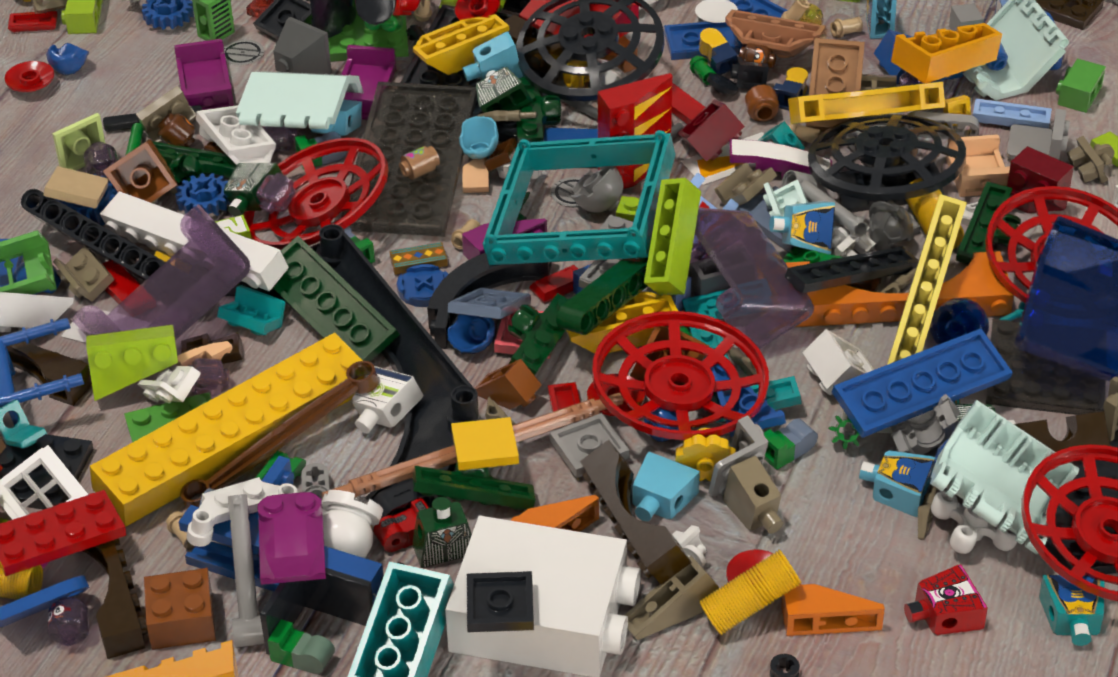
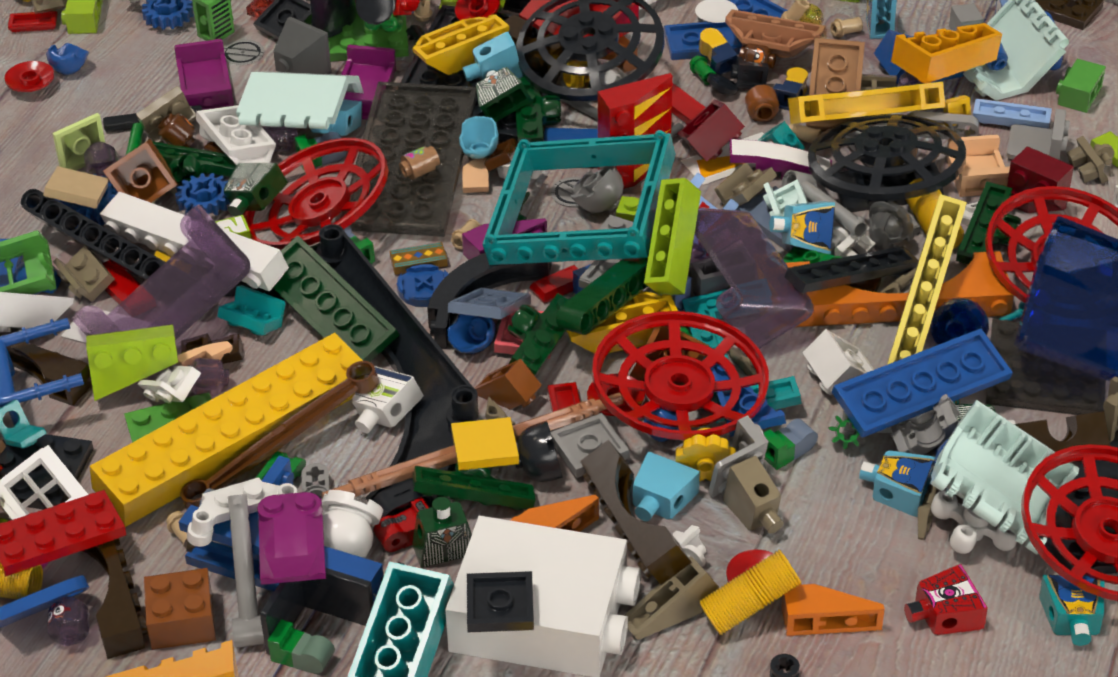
head [256,173,296,214] -> none
dark tan hand [478,110,537,122] -> none
none -> black cylinder [516,421,563,482]

